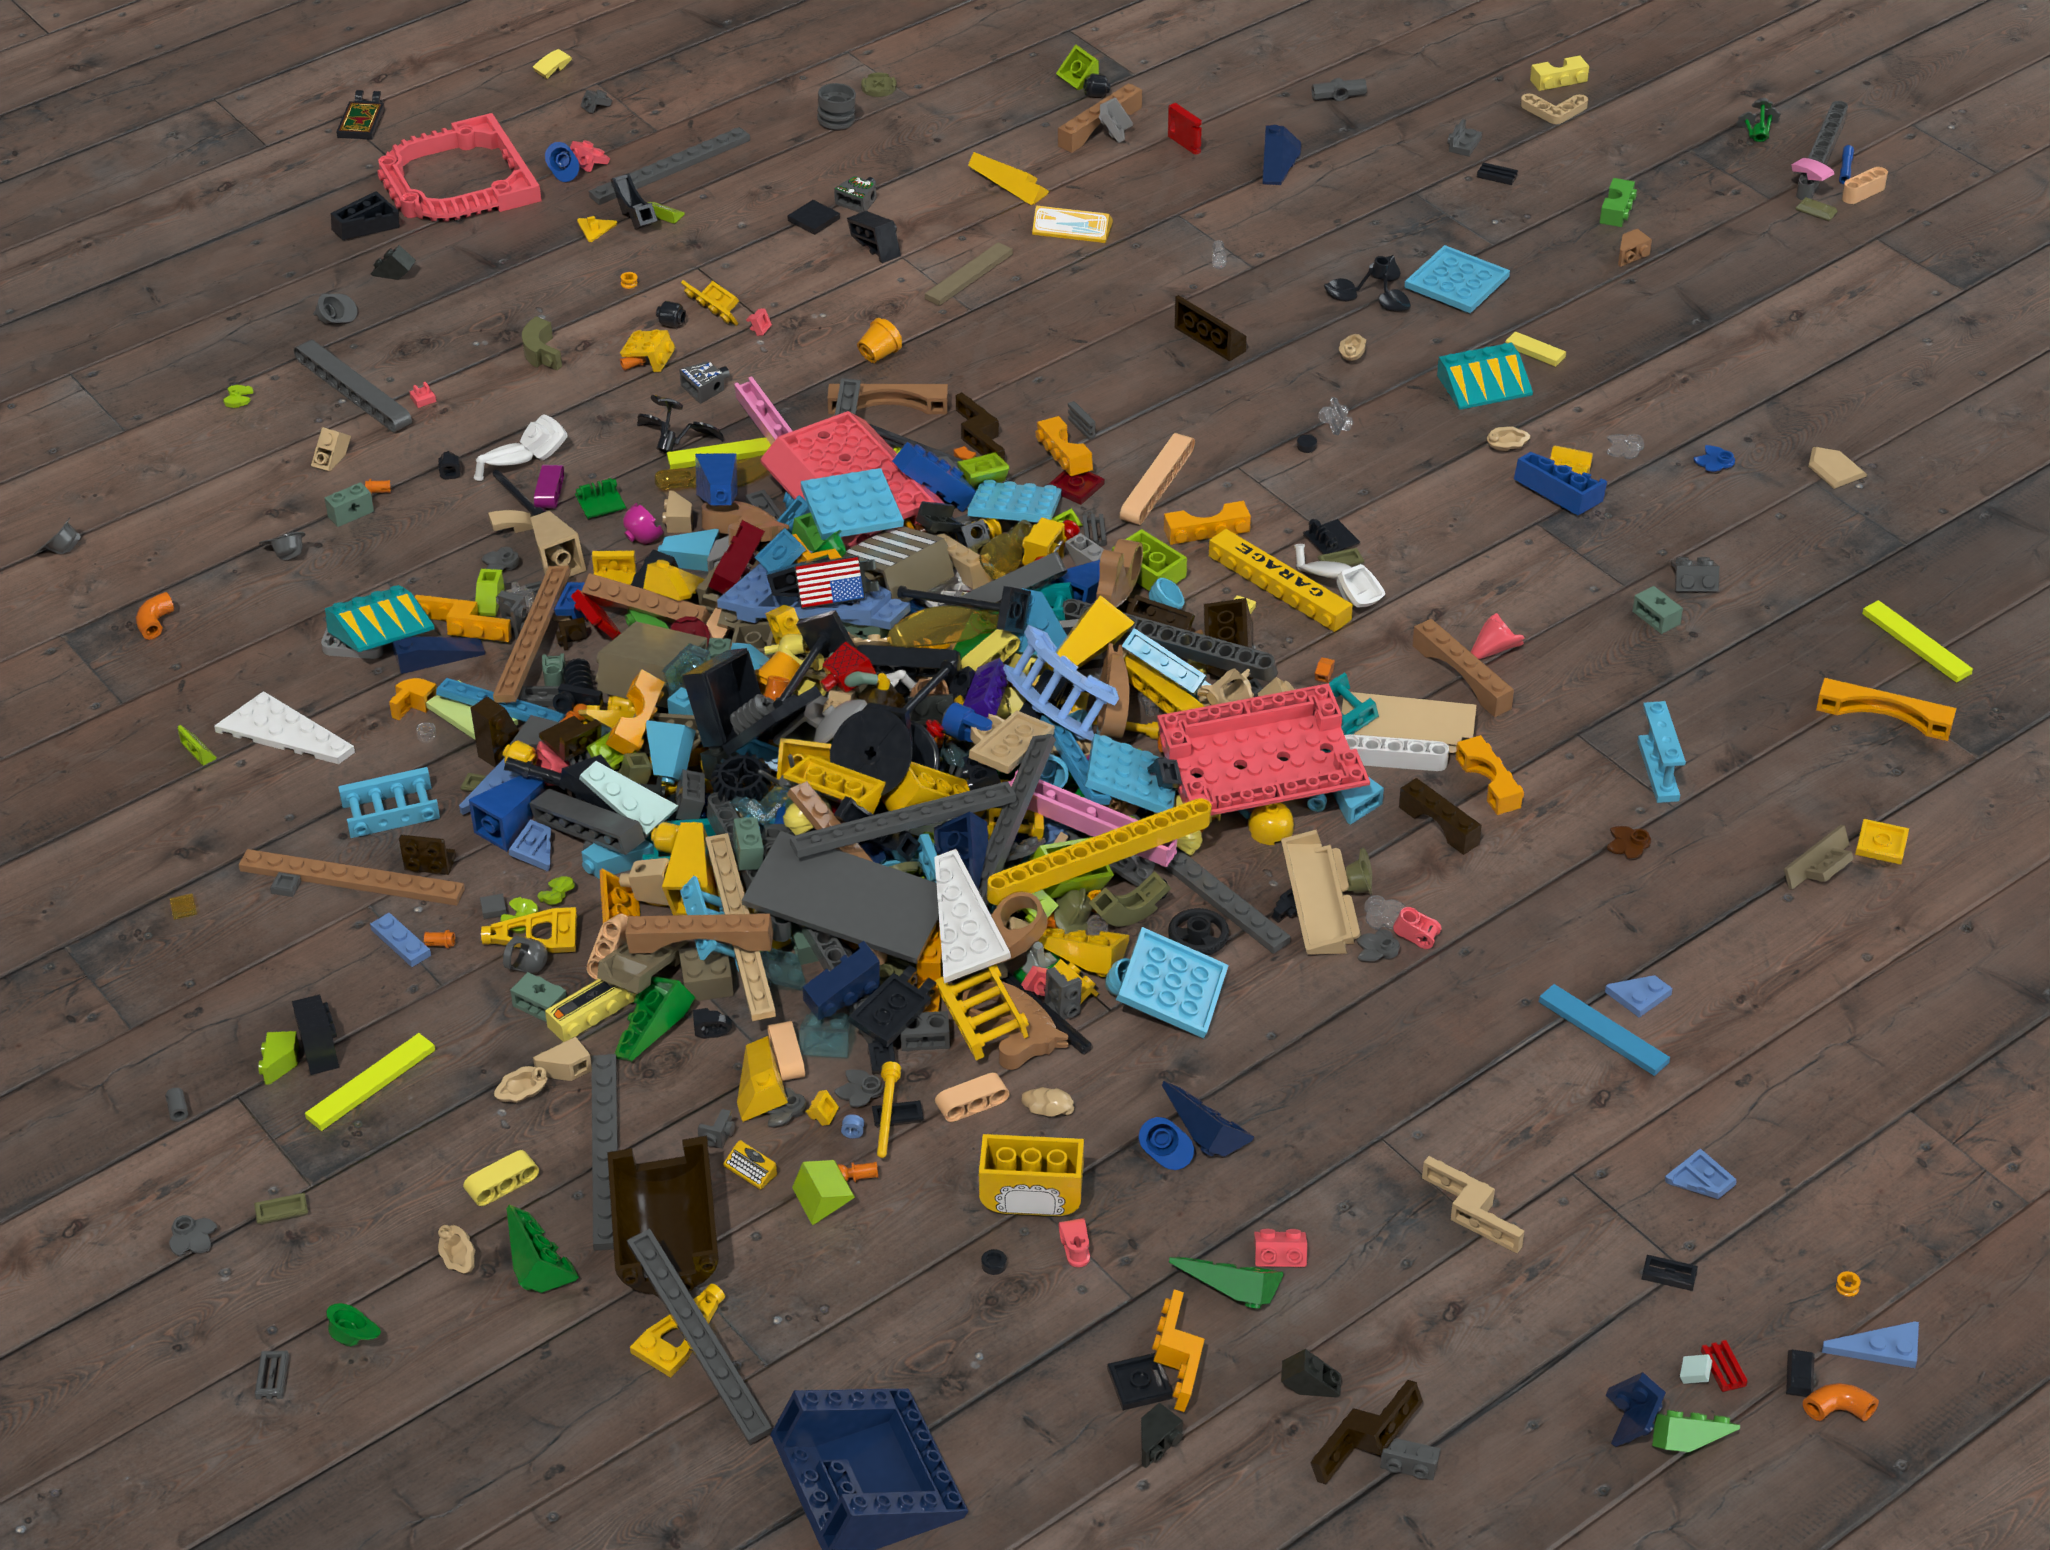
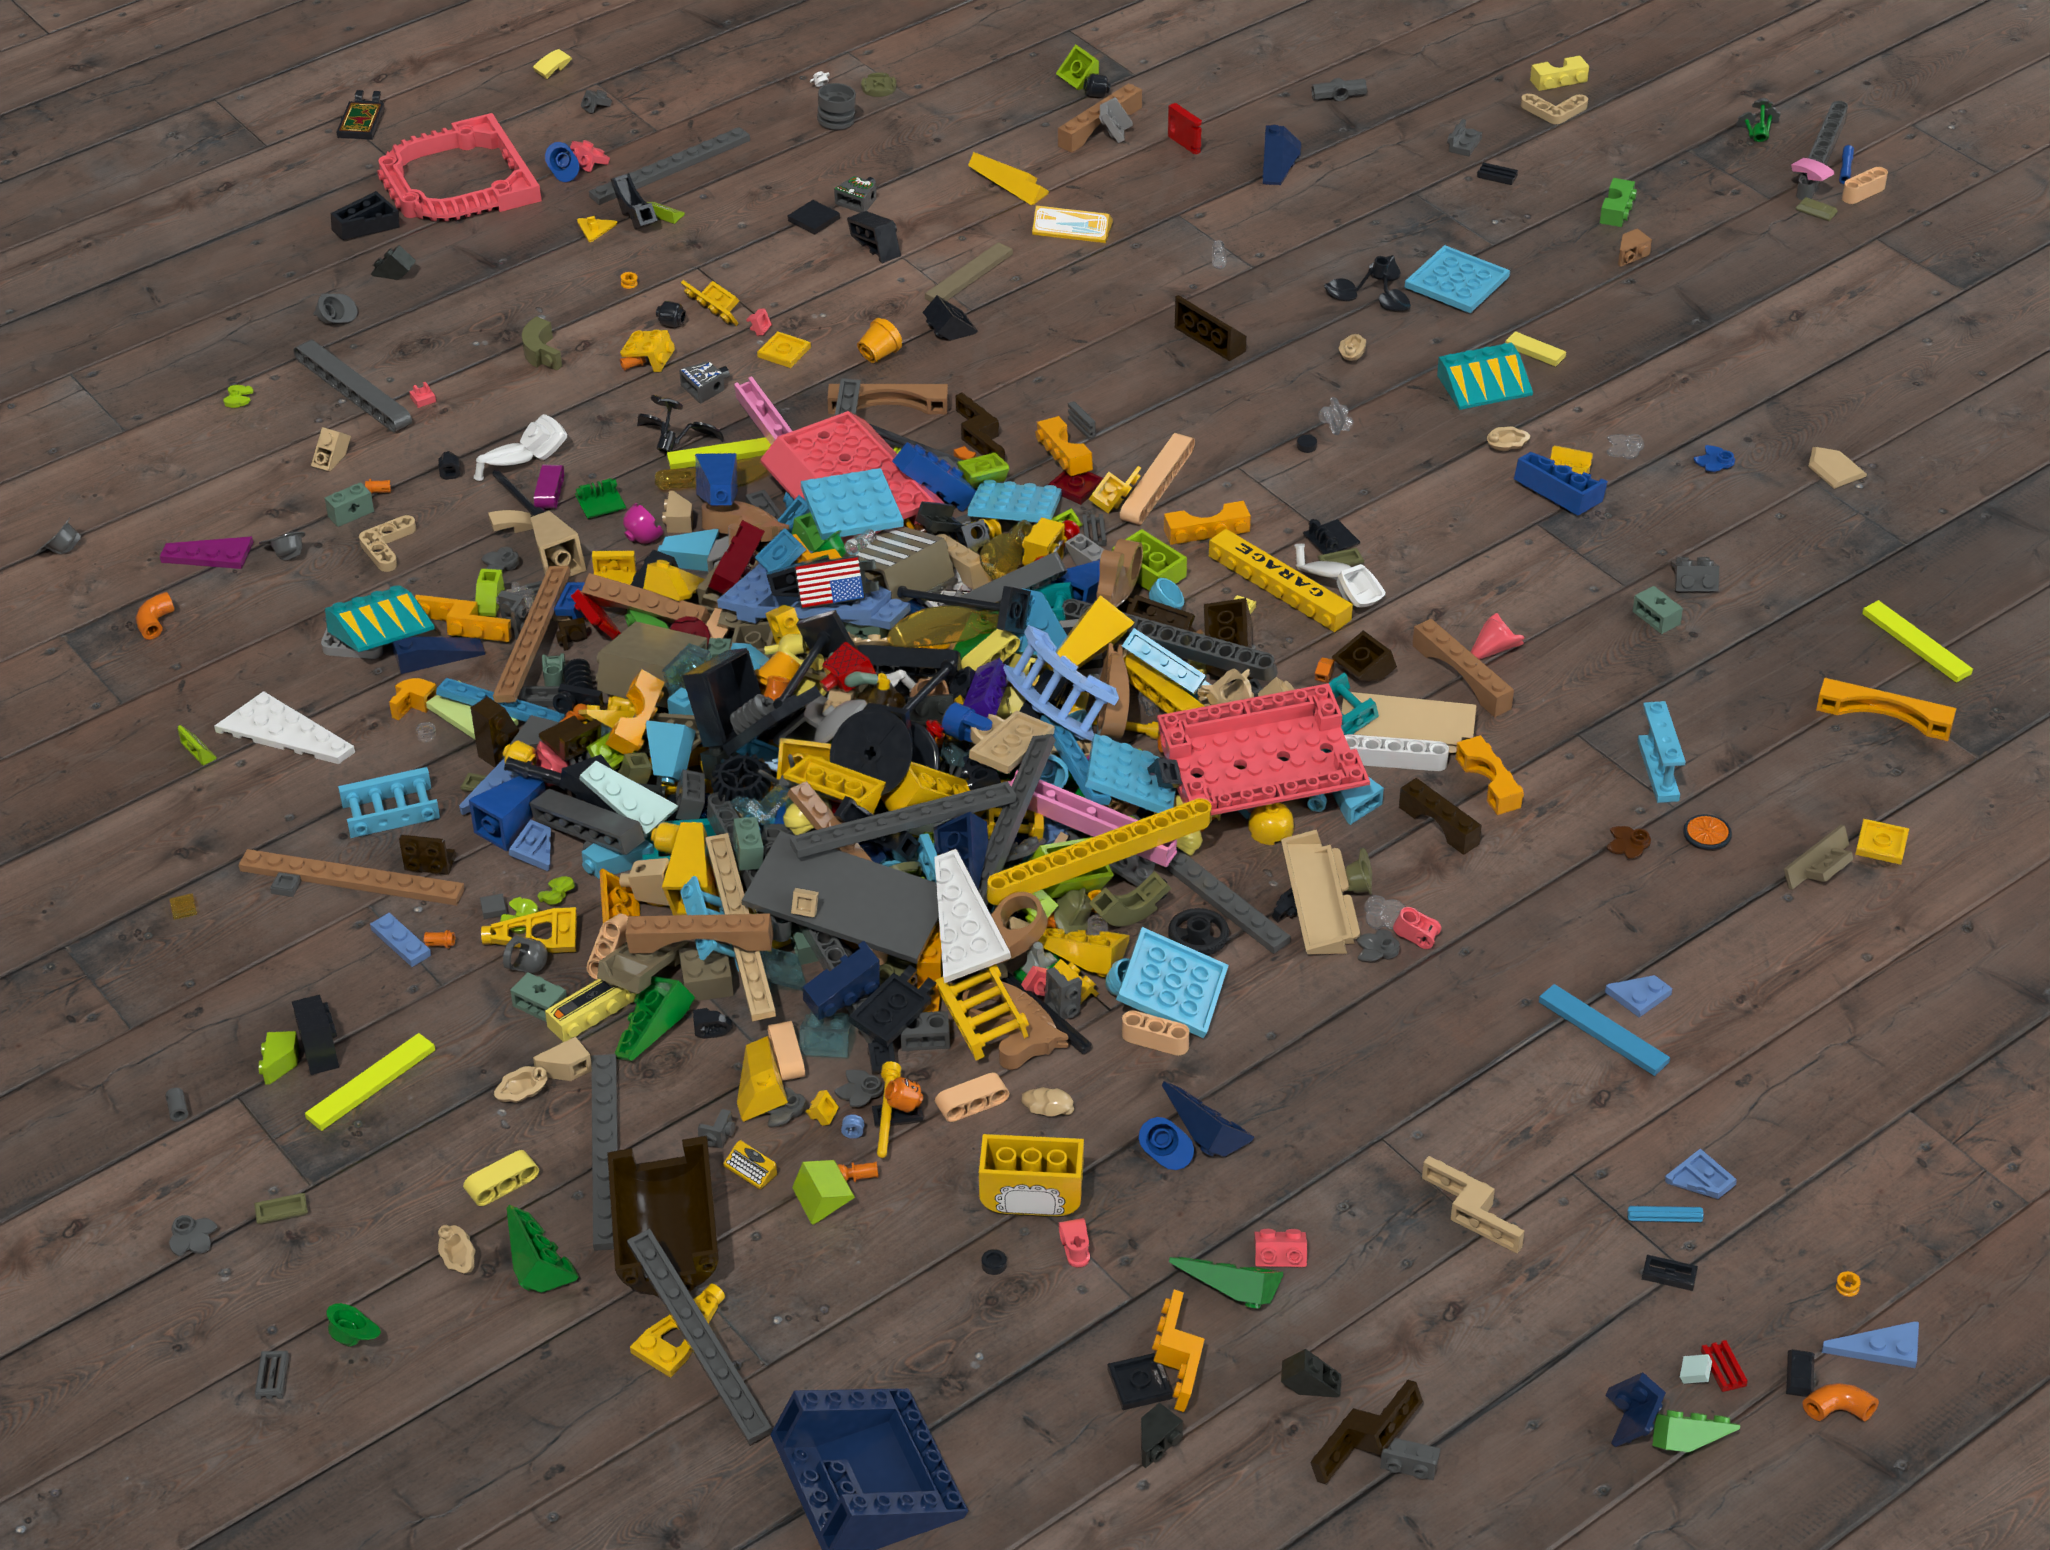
none -> magenta wing [160,536,254,569]
none -> tan beam [359,515,416,572]
none -> yellow tile [757,331,811,368]
none -> tan tile [791,888,819,917]
none -> white plate [810,71,830,87]
none -> clear pin [844,529,877,556]
none -> orange head [885,1077,923,1113]
none -> black slope [922,295,978,341]
none -> yellow bracket [1088,466,1141,514]
none -> light nougat beam [1122,1010,1189,1056]
none -> dark brown slope [1332,630,1397,680]
none -> dark azure axle [1627,1206,1704,1222]
none -> orange wheel [1683,814,1732,850]

